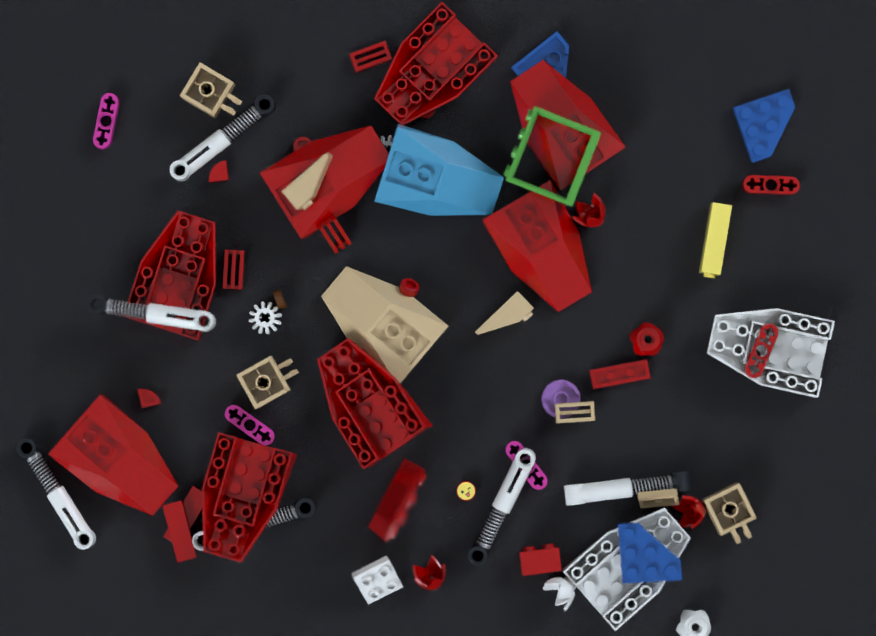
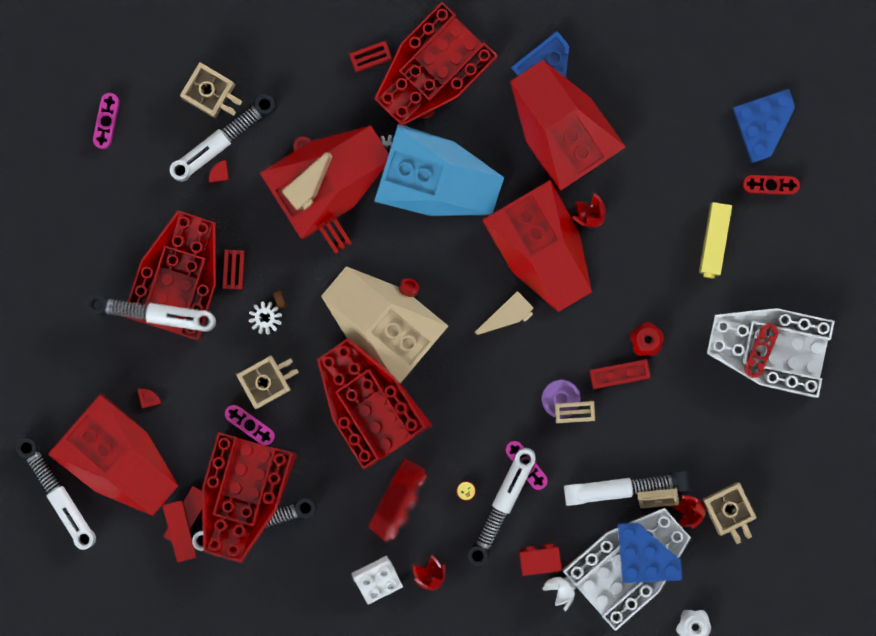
bright green window [504,107,601,206] -> none

